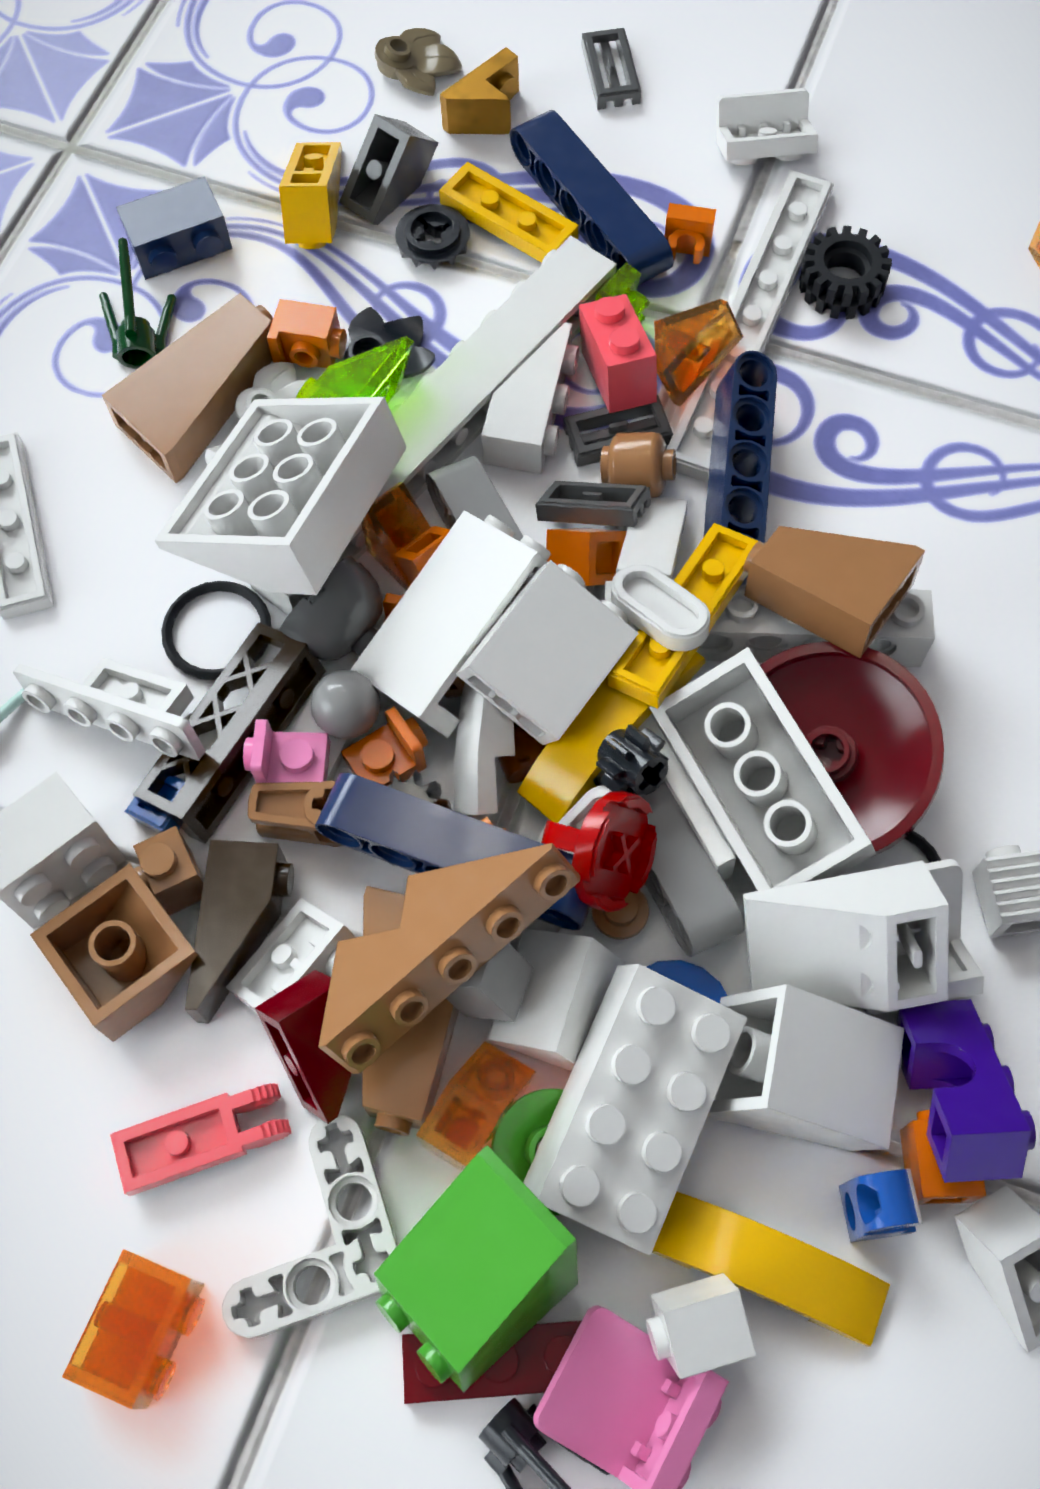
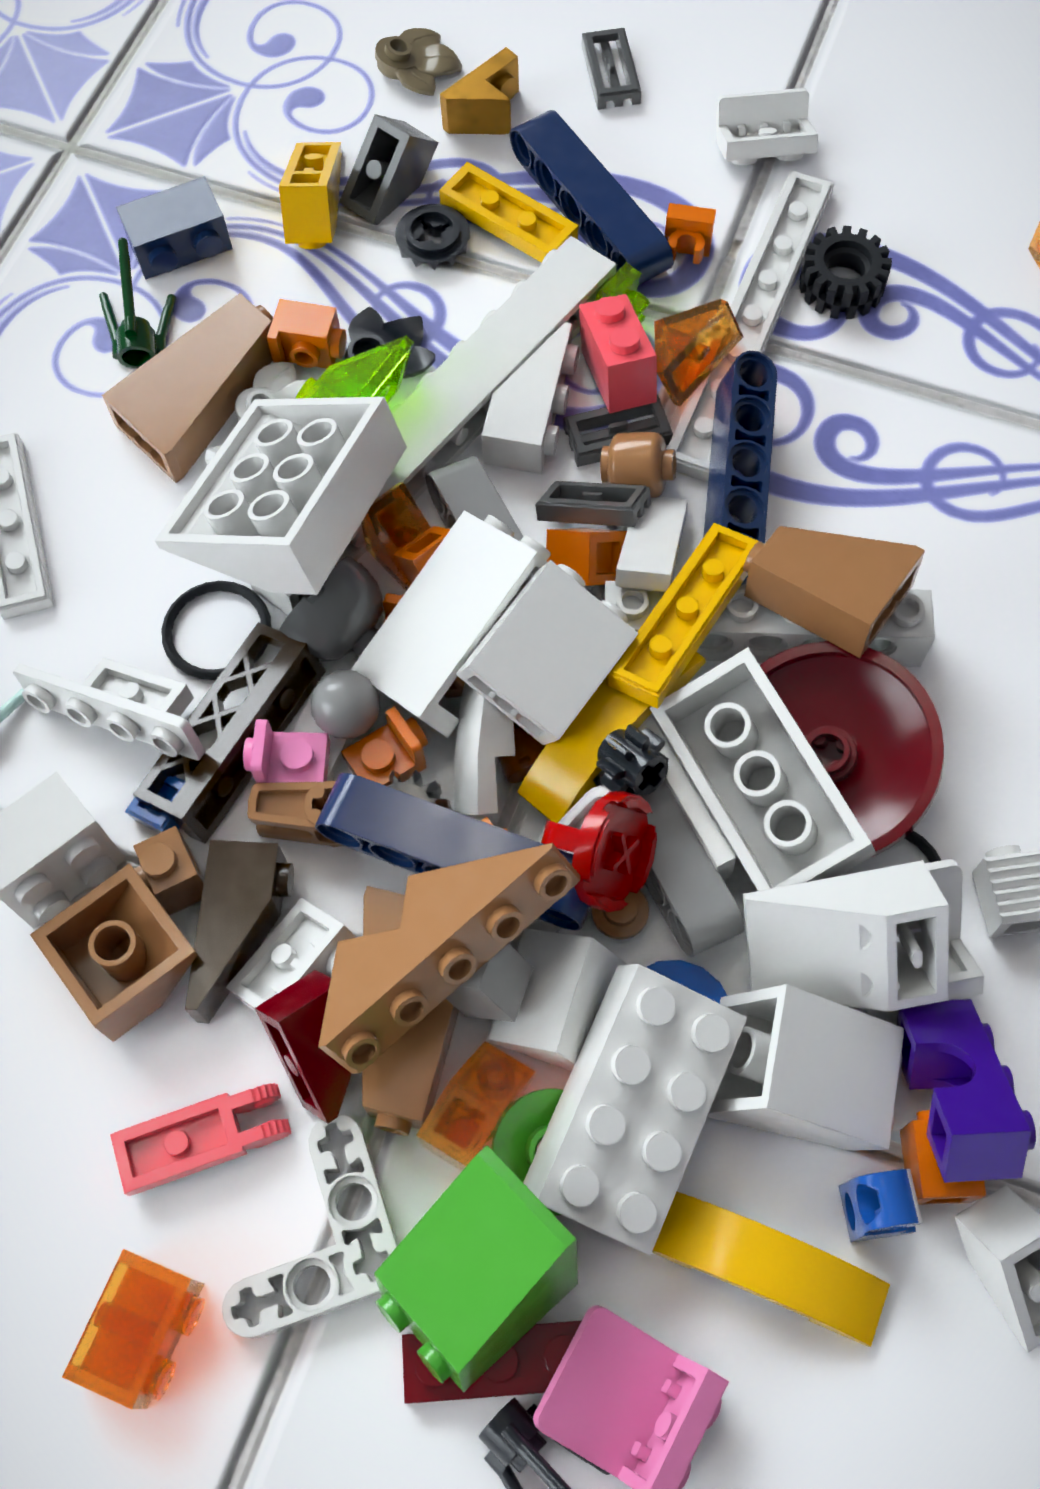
white tile [611,564,710,651] -> none
white brick [646,1273,757,1380] -> none

